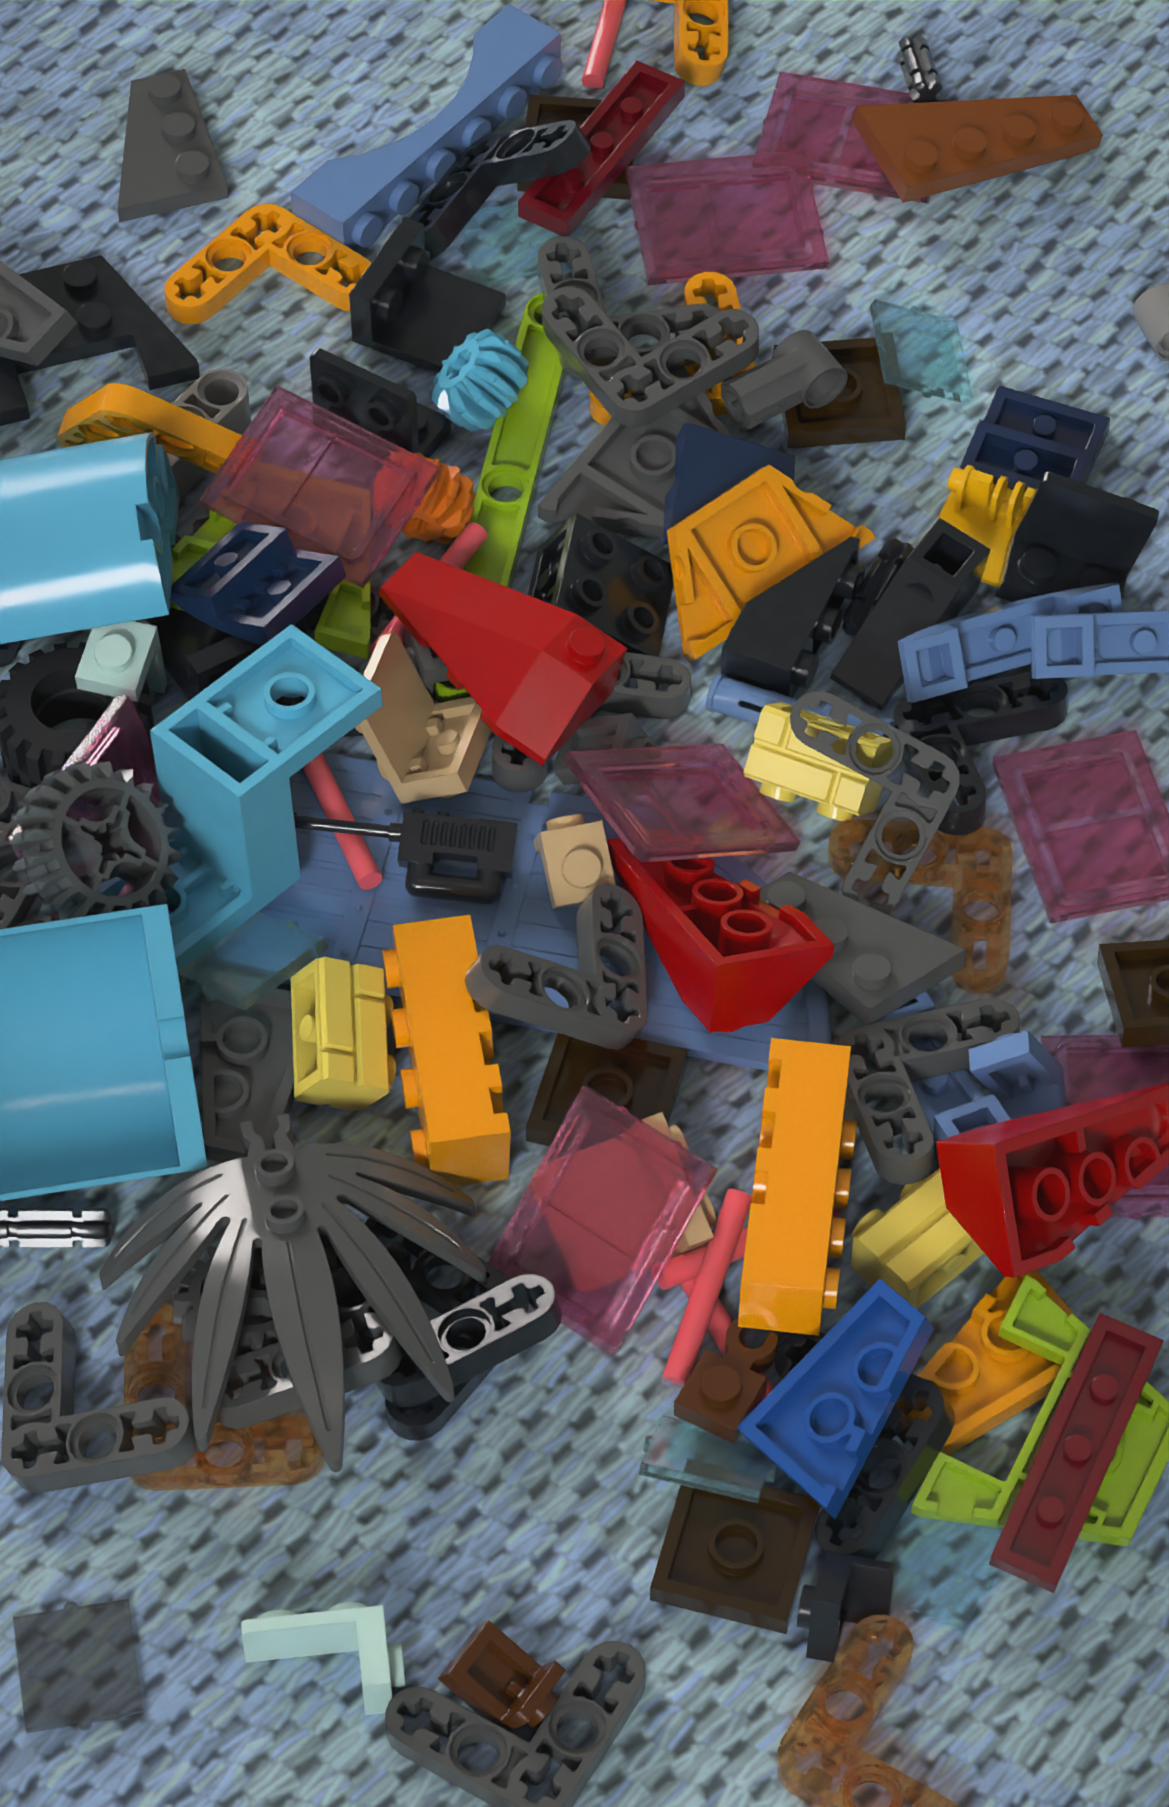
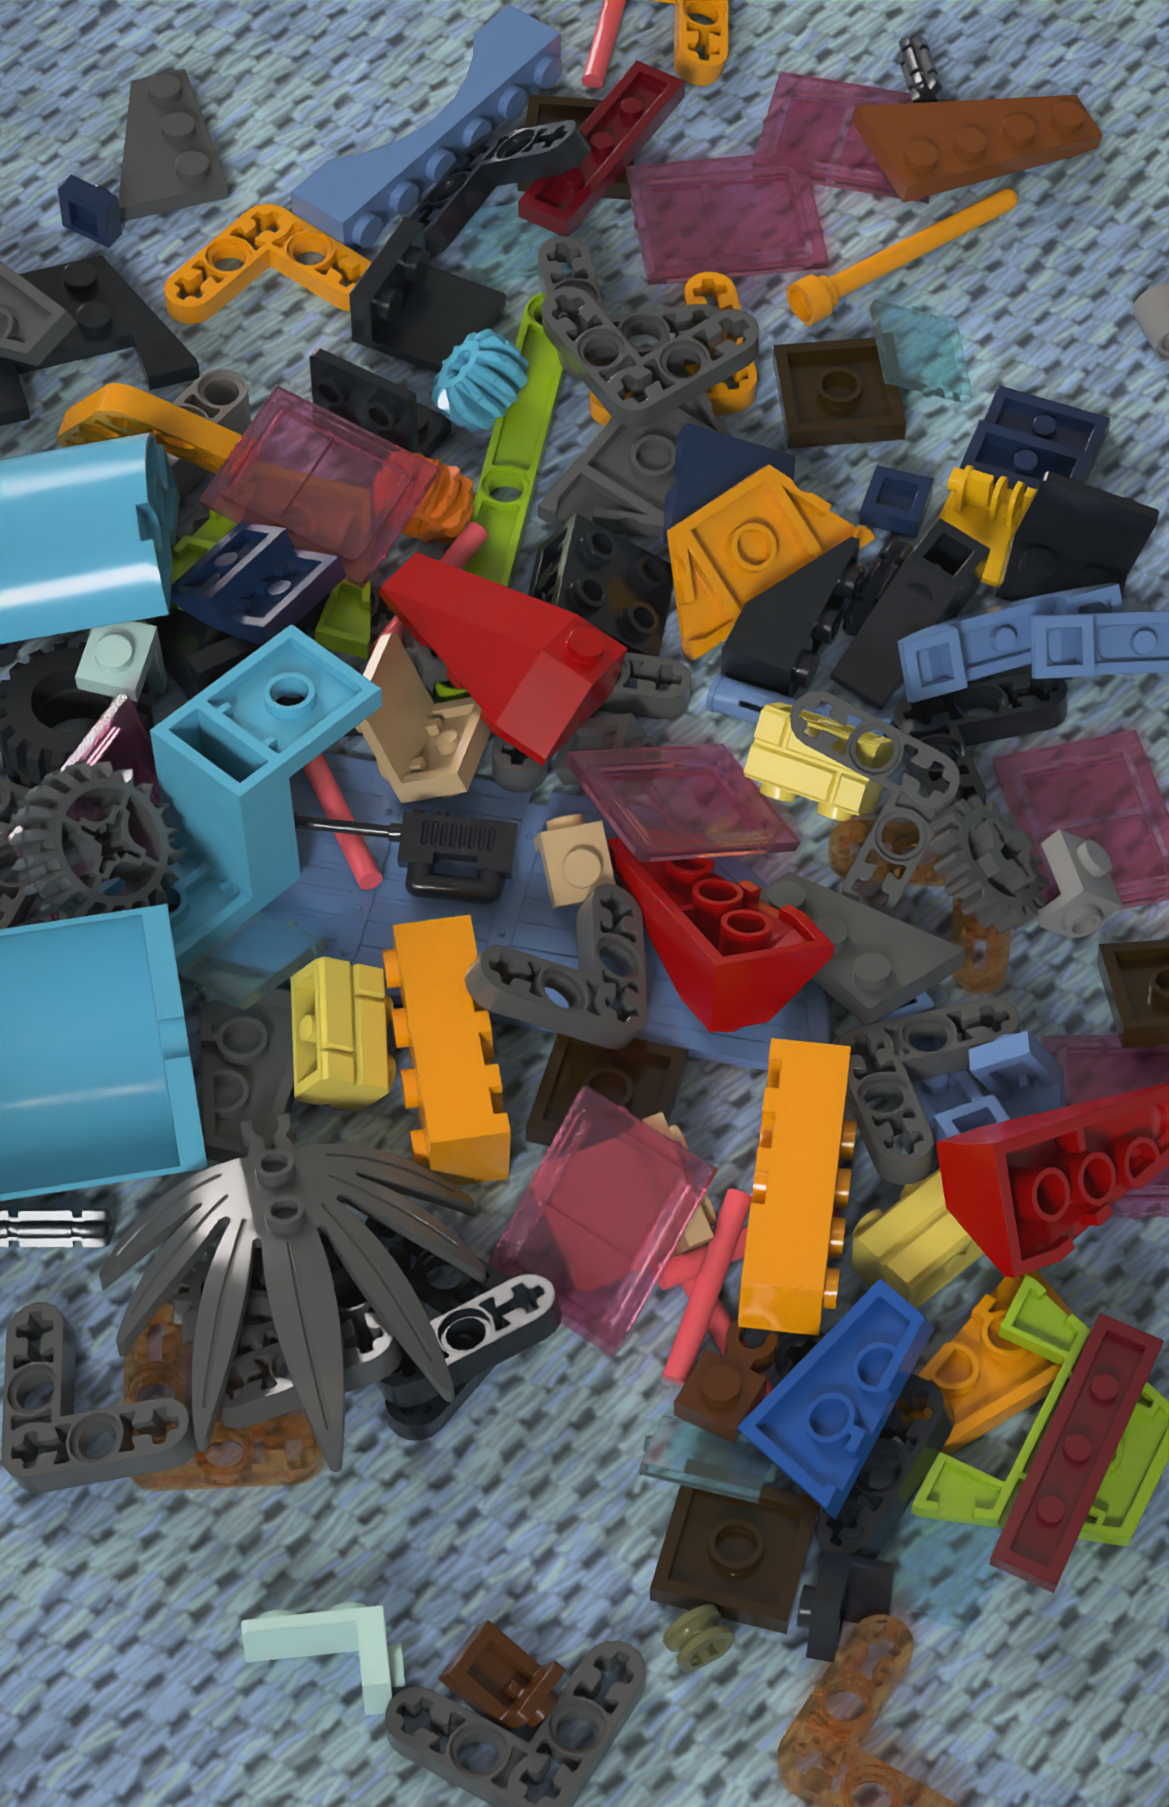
clear smoke piece [13,1599,144,1733] -> none
dark grey piece [721,330,848,430] -> none
none -> dark blue plate [58,175,122,248]
none -> olive bush [663,1604,735,1673]
none -> light orange piece [786,188,1018,326]
none -> dark blue plate [859,465,934,538]
none -> dark grey gear [928,796,1049,934]
none -> light grey bracket [1036,829,1123,939]

